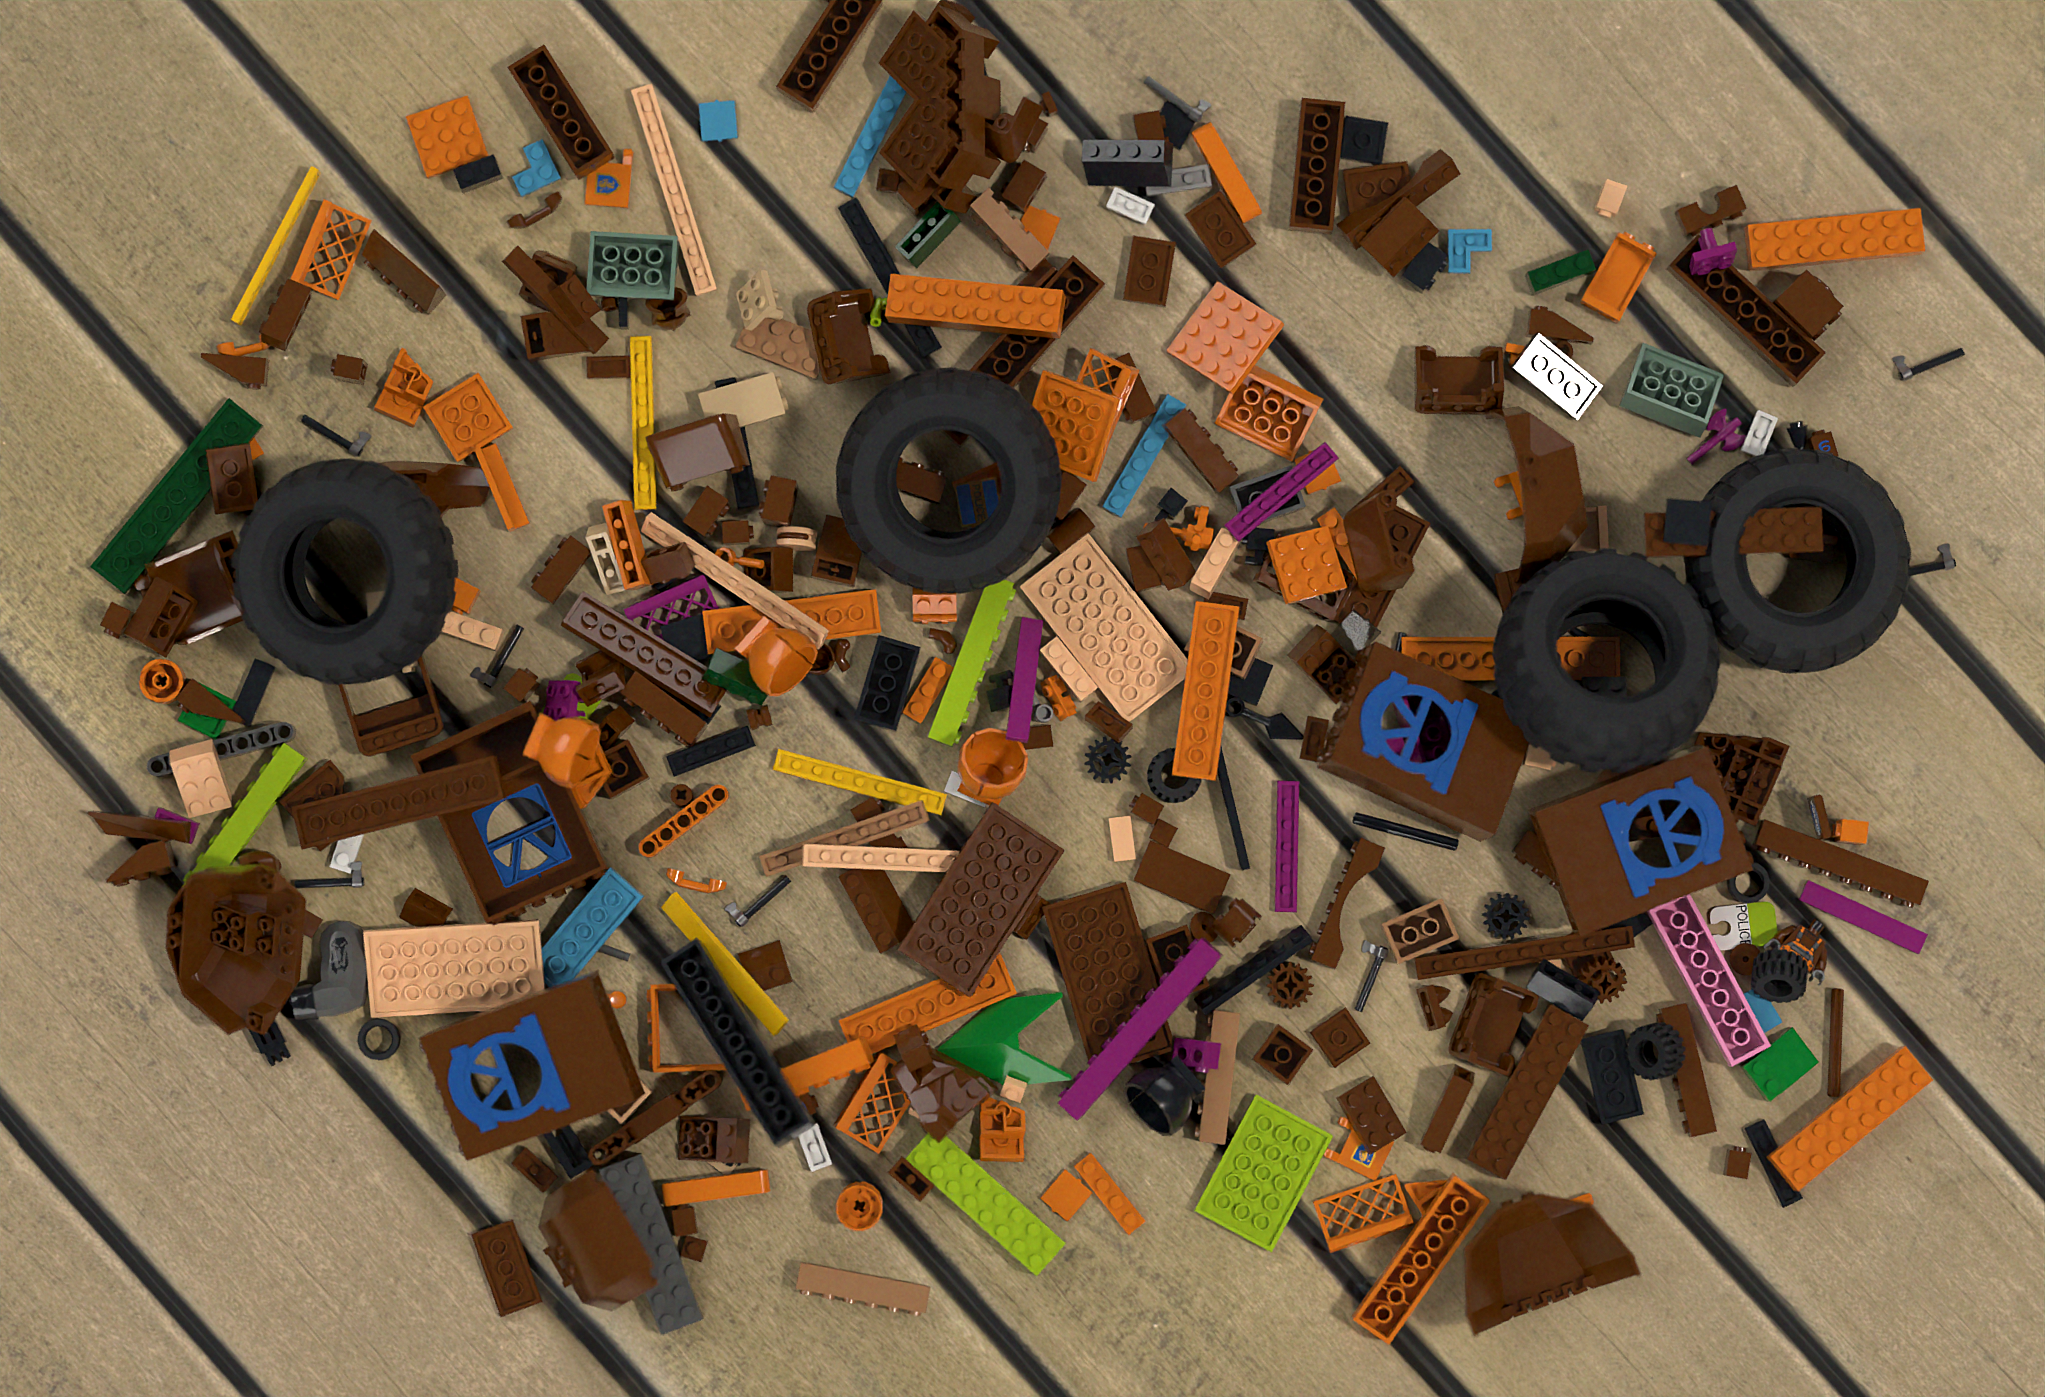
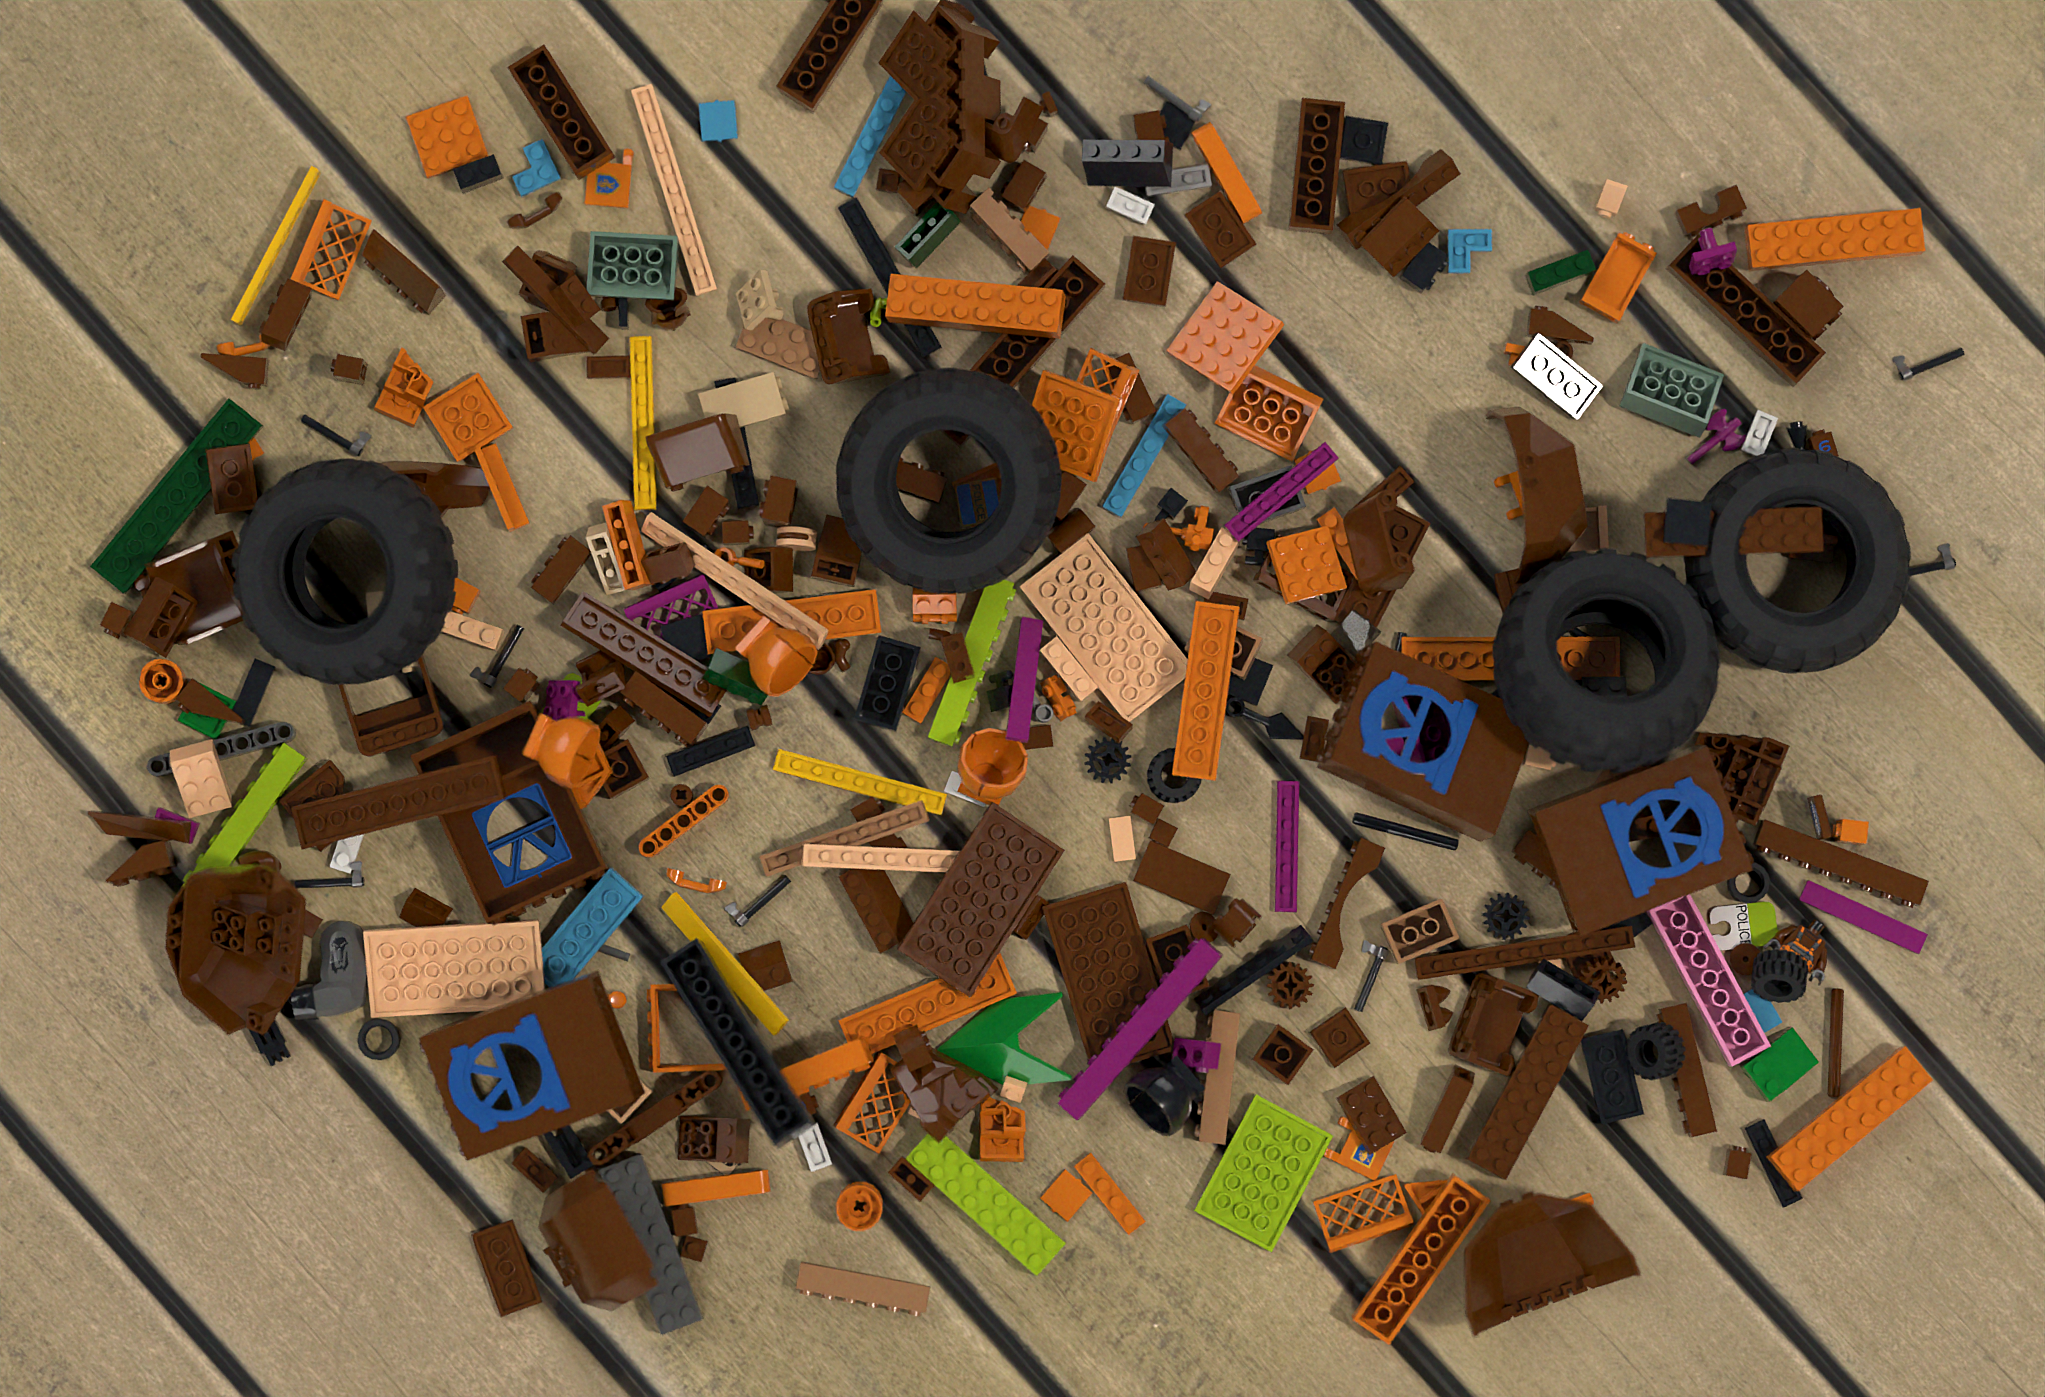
black tile [1217,747,1250,871] -> none
reddish brown windscreen [1414,345,1504,415] -> none
none -> reddish brown panel [941,632,975,684]

